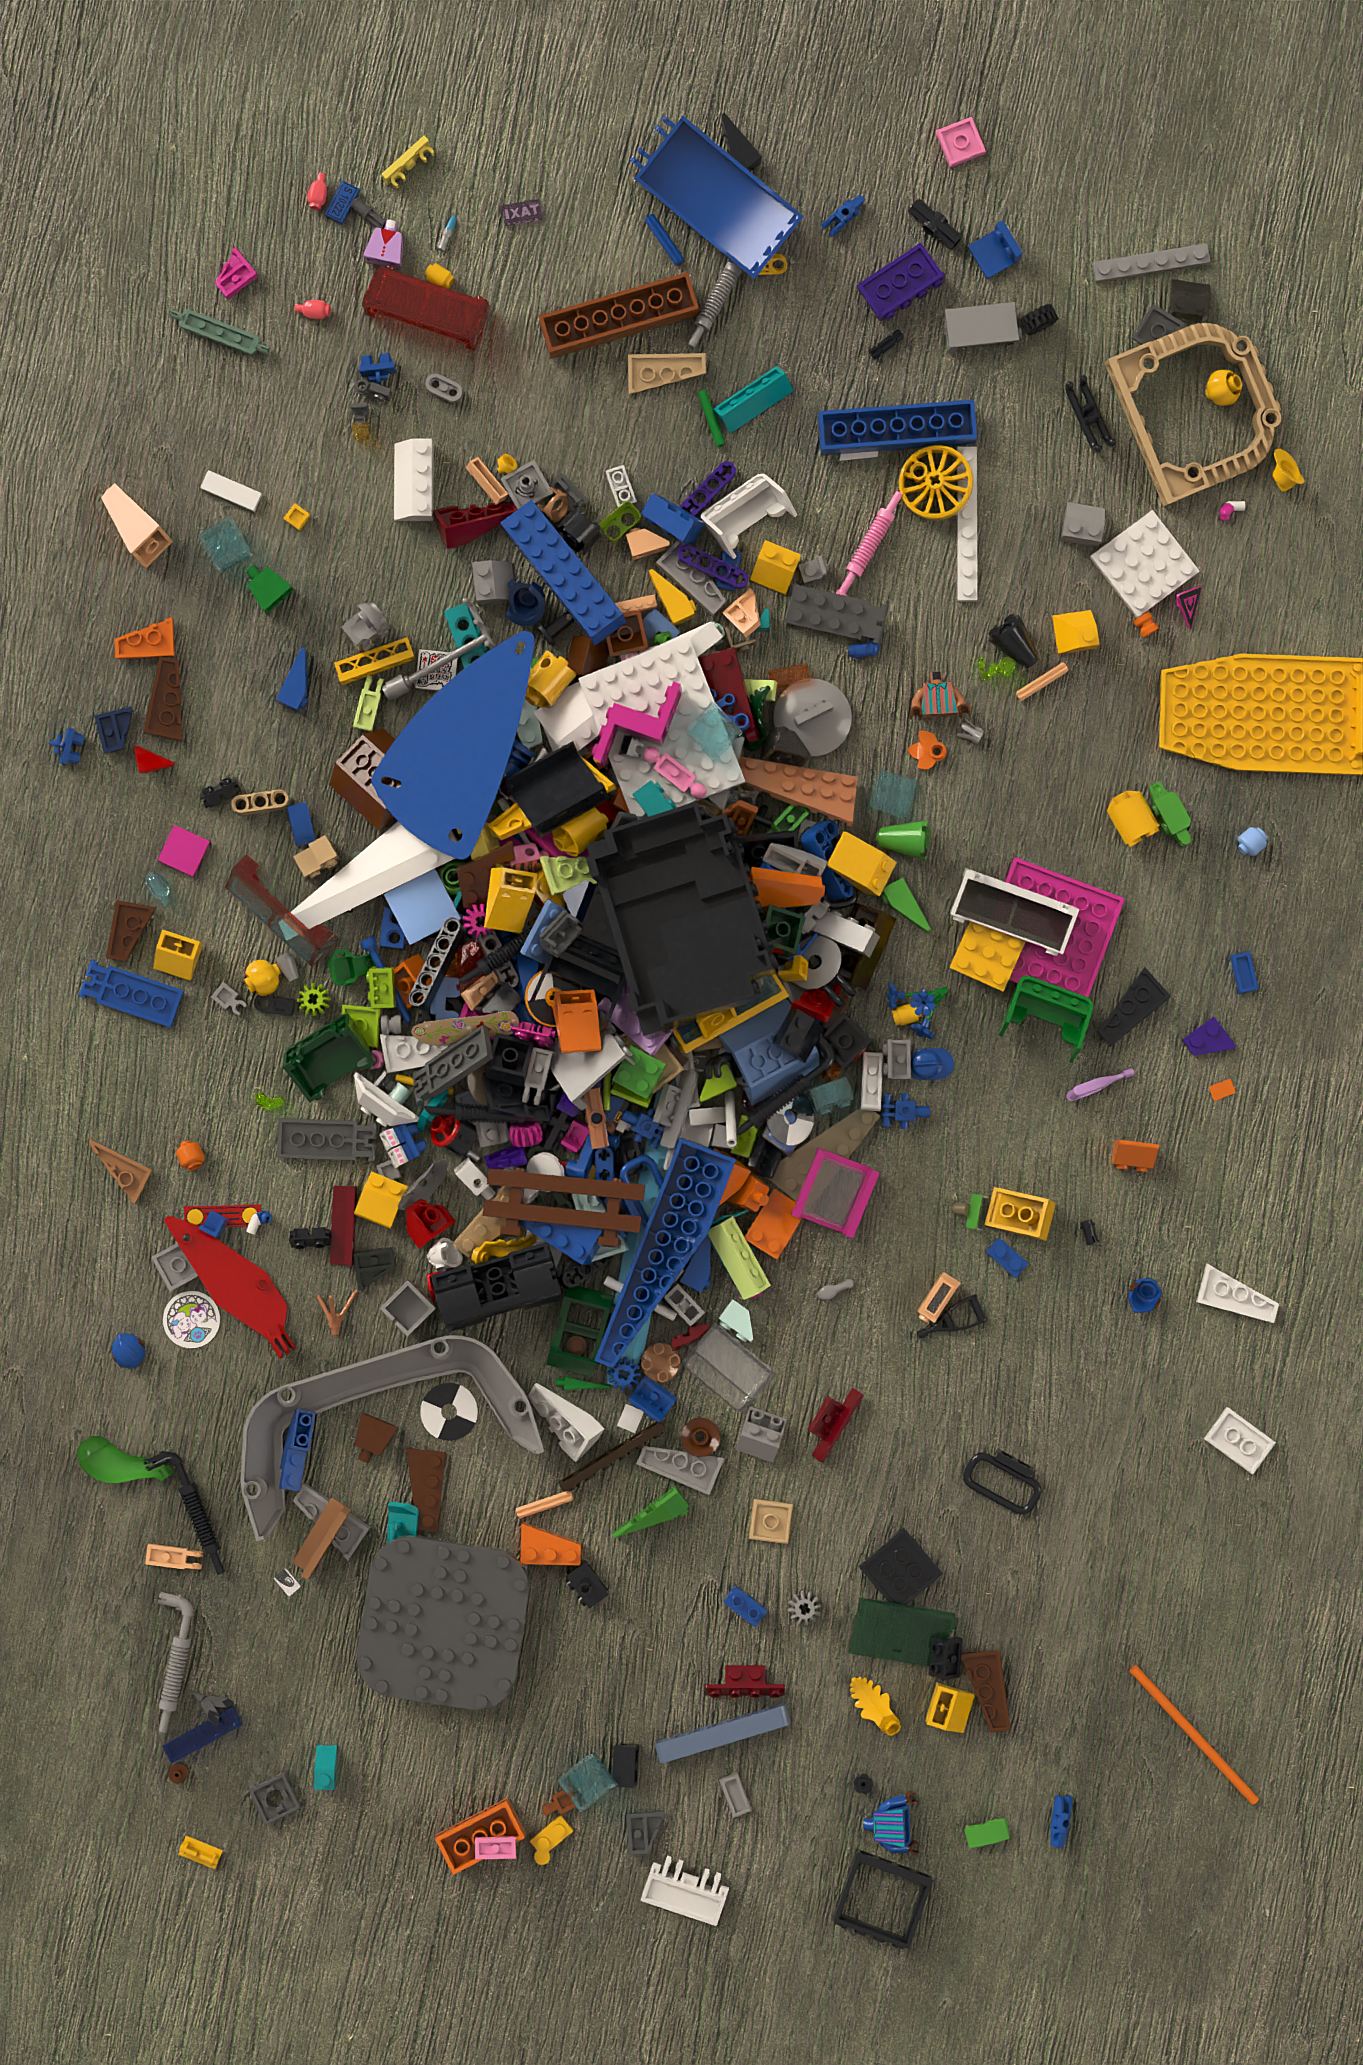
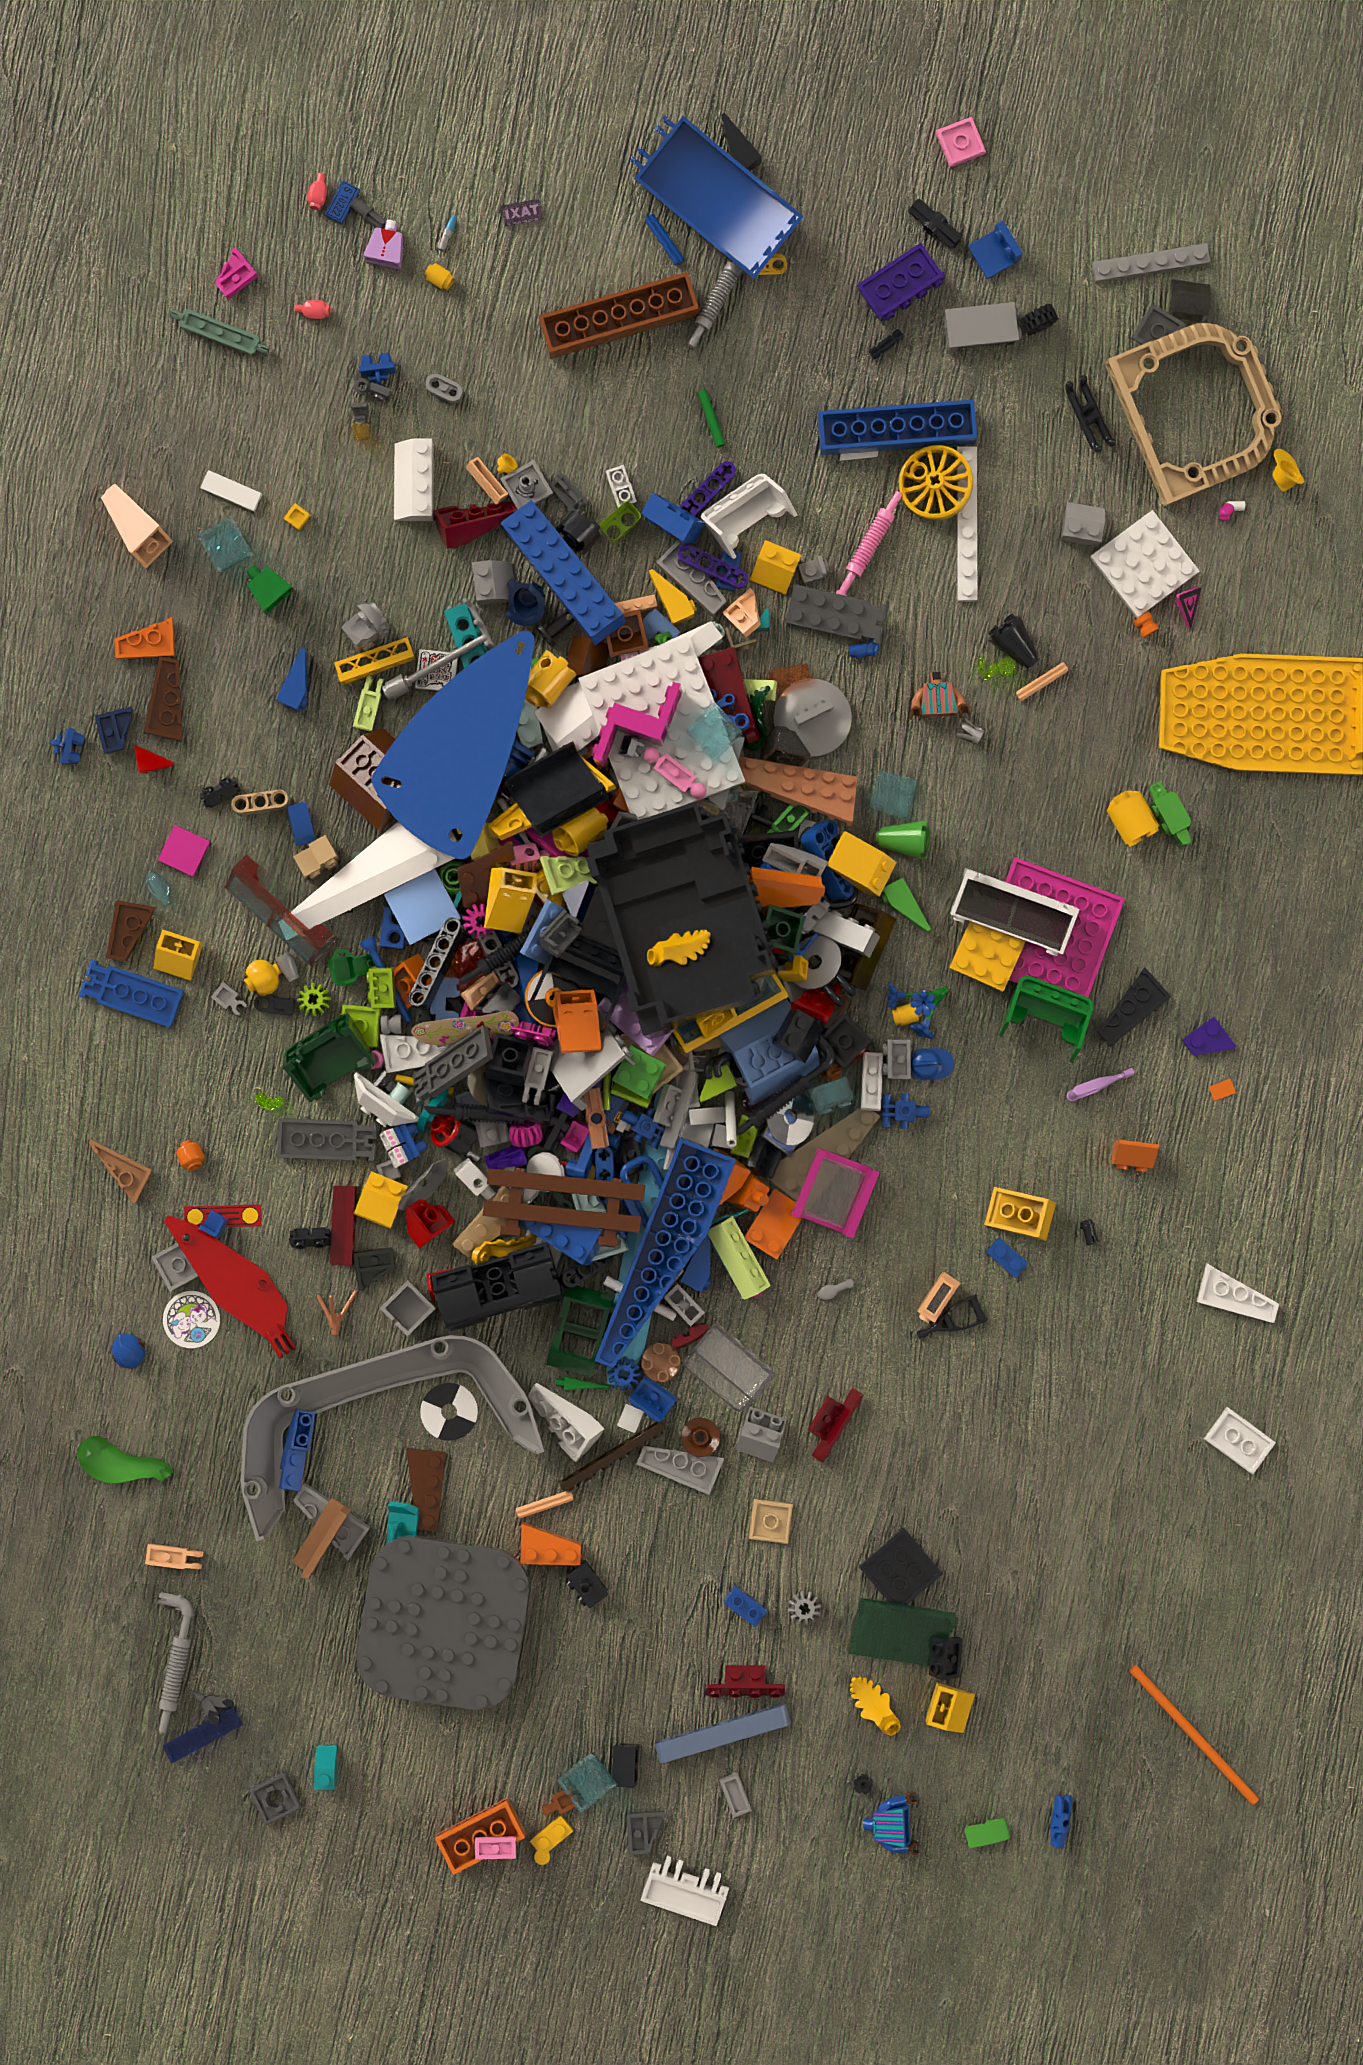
black piece [144,1451,225,1575] -> none
reddish brown tile [168,1762,189,1784] -> none
yellow hinge [178,1835,223,1869] -> none
arm [246,1211,272,1235] -> none
clear sticker [274,1569,300,1596] -> none
reddish brown torso [354,1413,398,1463] -> none
clear red windscreen [362,266,490,351] -> none
light yellow plate [382,136,434,189] -> none
white helmet [427,1238,463,1272] -> none
medium nougat piece [537,487,569,522] -> none
reddish brown plate [567,1336,587,1355] -> none
bright green wedge [612,1485,690,1538] -> none
light nougat slope [626,528,670,560] -> none
tan wing [628,353,706,395] -> none
teal brick [632,780,676,817] -> none
dark orange wing [711,800,758,836] -> none
teal panel [713,366,793,433] -> none
light aqua slope [719,1299,753,1342] -> none
blue hinge [821,194,865,237] -> none
black window [832,1848,933,1949] -> none
orange plate [907,731,947,770] -> none
bright green piece [952,1194,988,1230] -> none
reddish brown wing [961,1649,1011,1732] -> none
black bar [963,1448,1042,1515] -> none
yellow slope [1052,610,1100,654] -> none
blue hair [1128,1278,1162,1313] -> none
yellow plant [1205,370,1242,406] -> none
blue tile [1230,951,1259,994] -> none
light blue head [1238,827,1268,856] -> none
none -> yellow plant [647,930,711,967]

